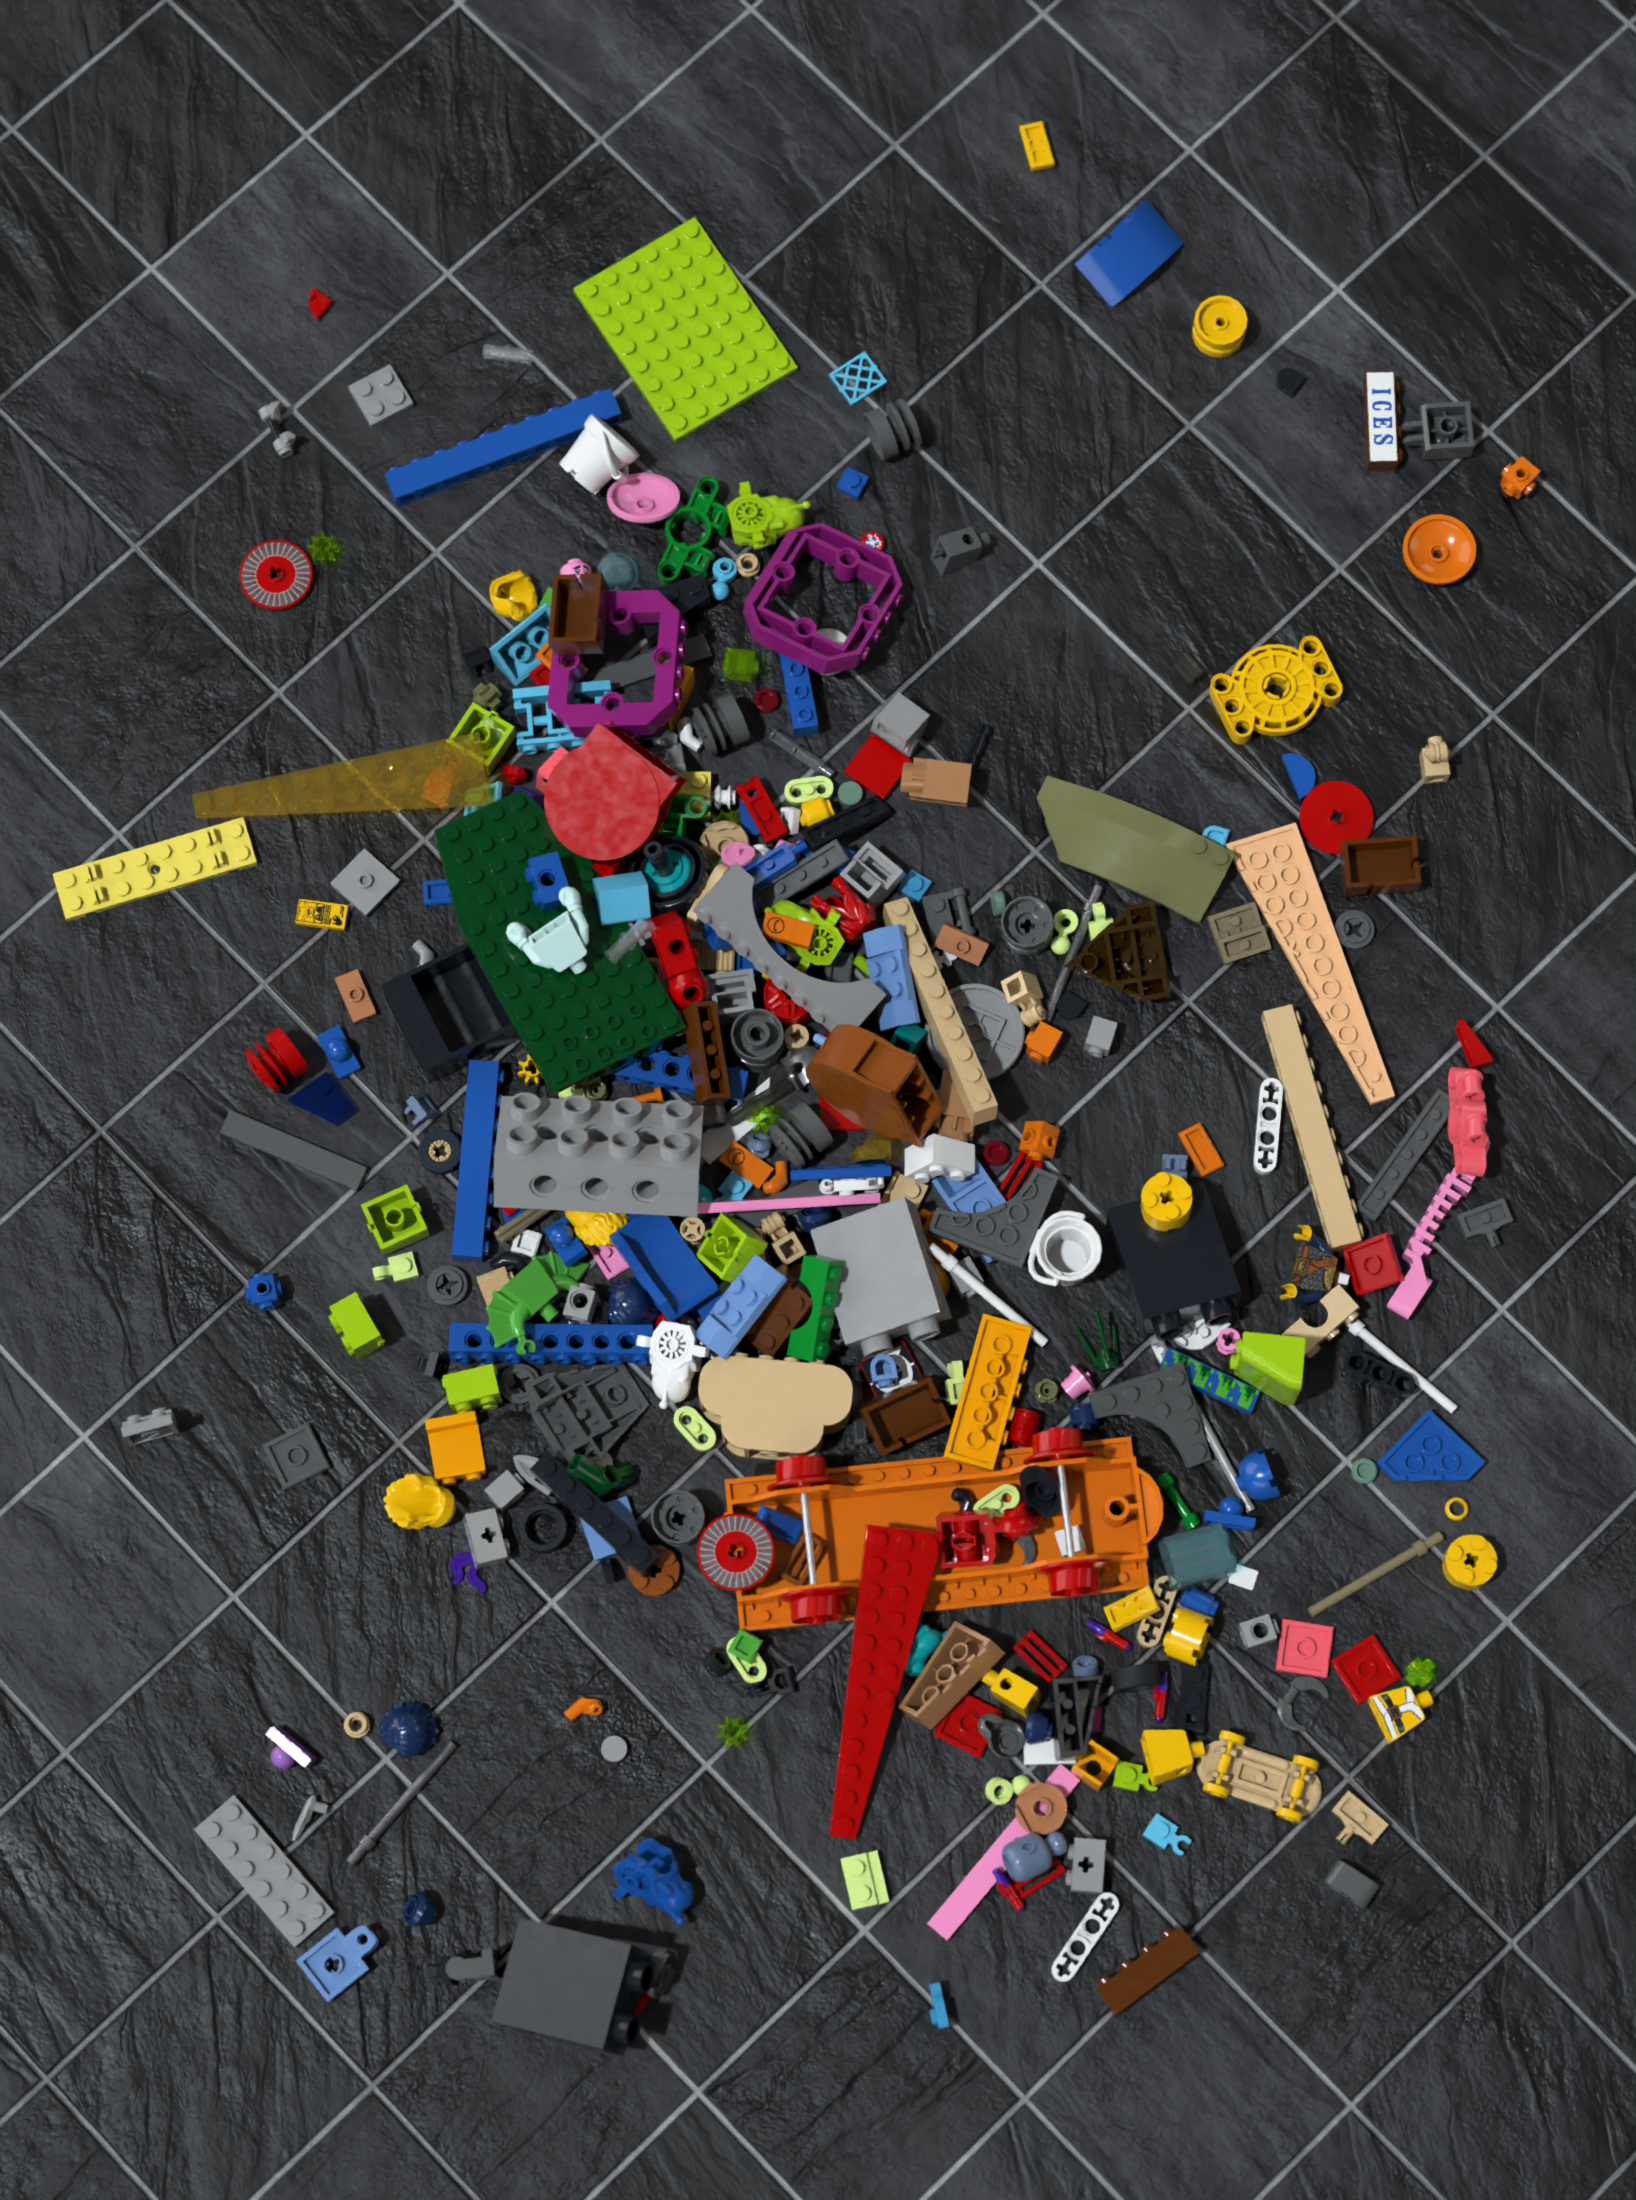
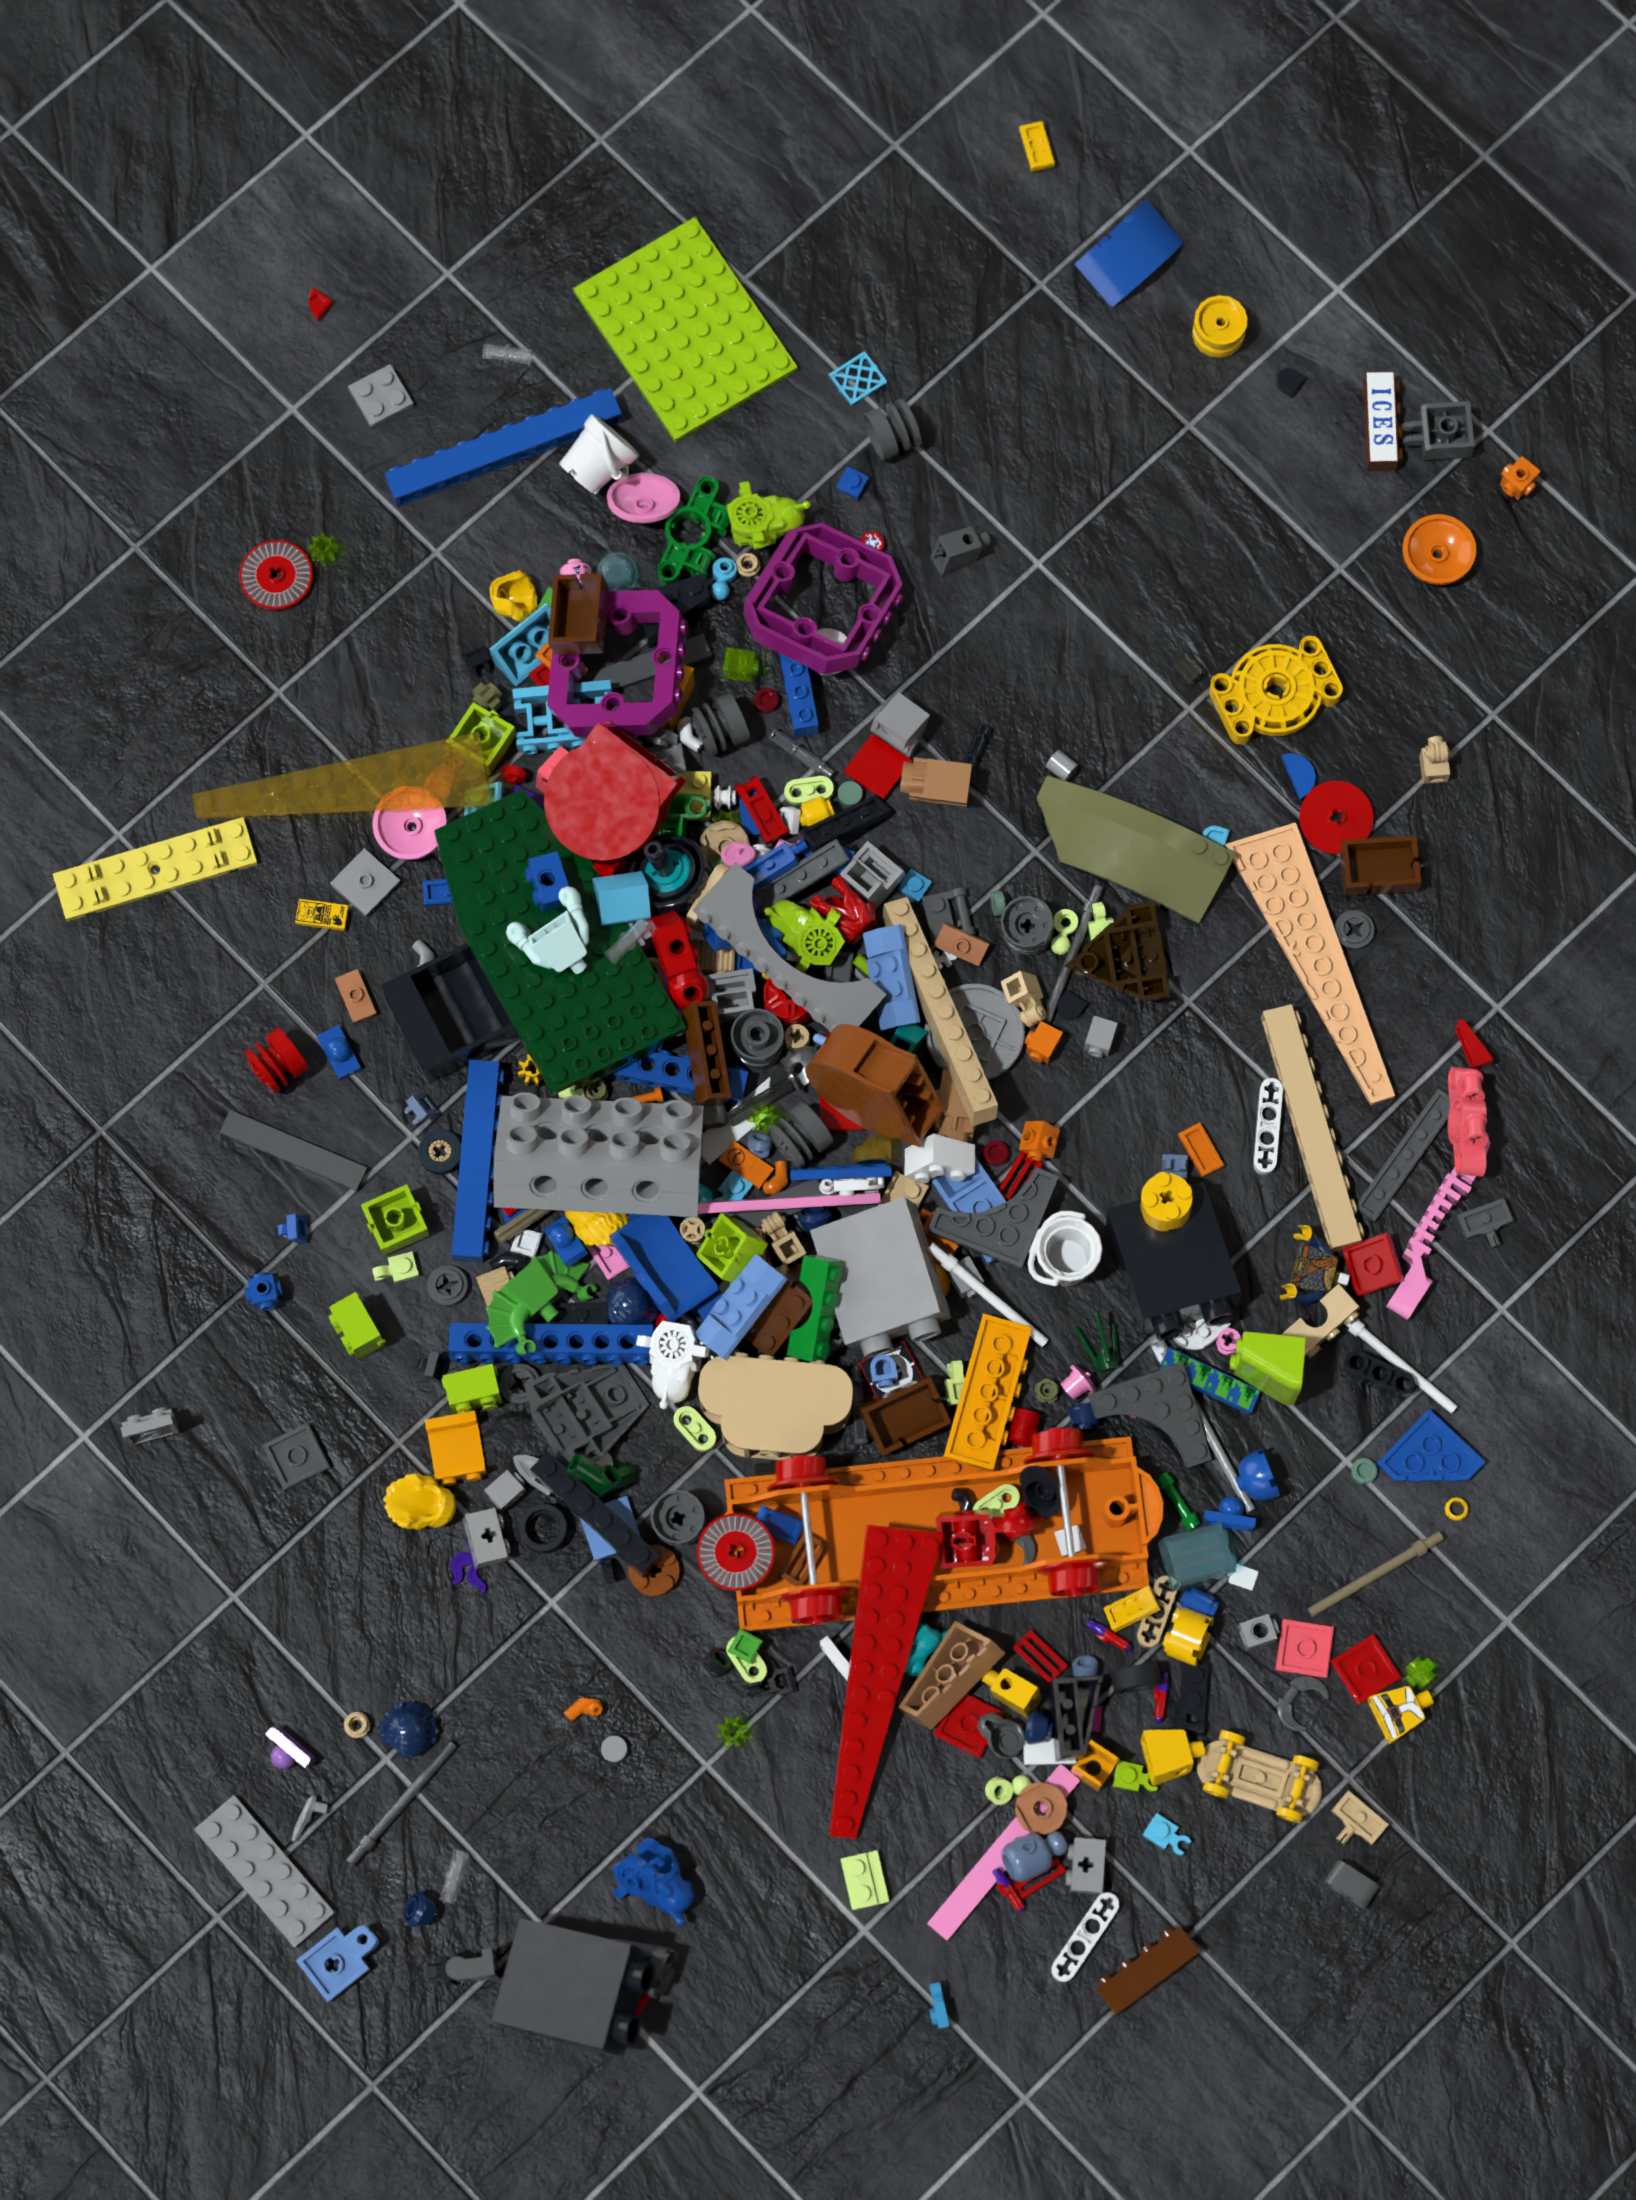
light grey piece [258,400,296,458] -> none
clear blue wing [288,1071,357,1127] -> none
light grey brick [563,1283,599,1324] -> none
orange tile [761,911,815,950] -> none
dark tan slope [1207,901,1272,964] -> none
yellow brick [1442,1535,1497,1590] -> none
none -> blue tile [277,1214,308,1244]
none -> bright pink dish [373,787,447,860]
none -> clear pin [439,1849,469,1904]
none -> white tile [820,1636,849,1681]
none -> light grey beam [1046,750,1079,781]

